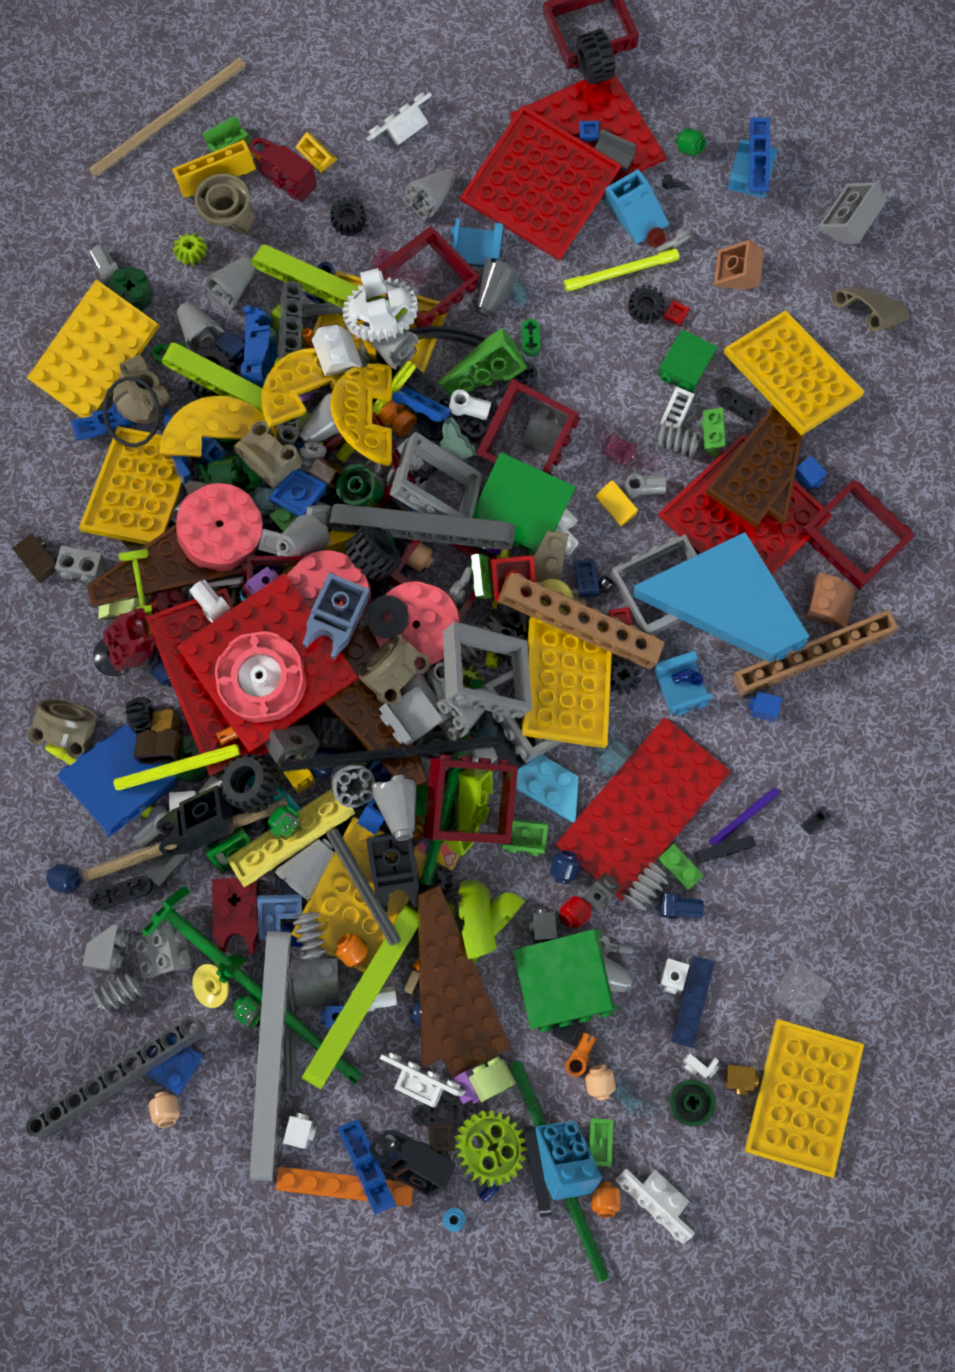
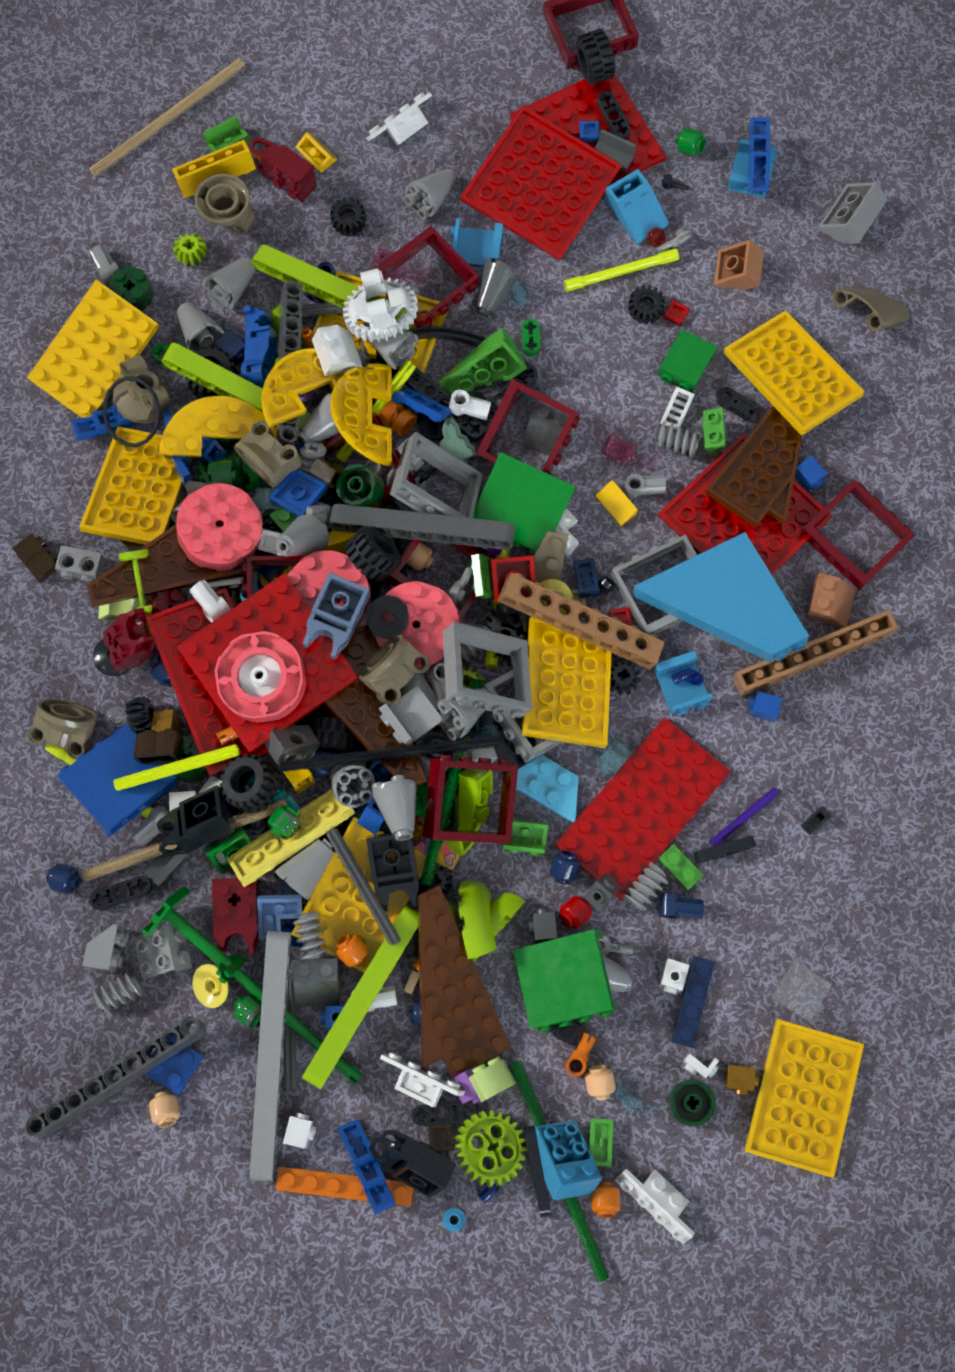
medium lavender brick [245,567,279,595] -> none
none -> black beam [597,91,631,141]

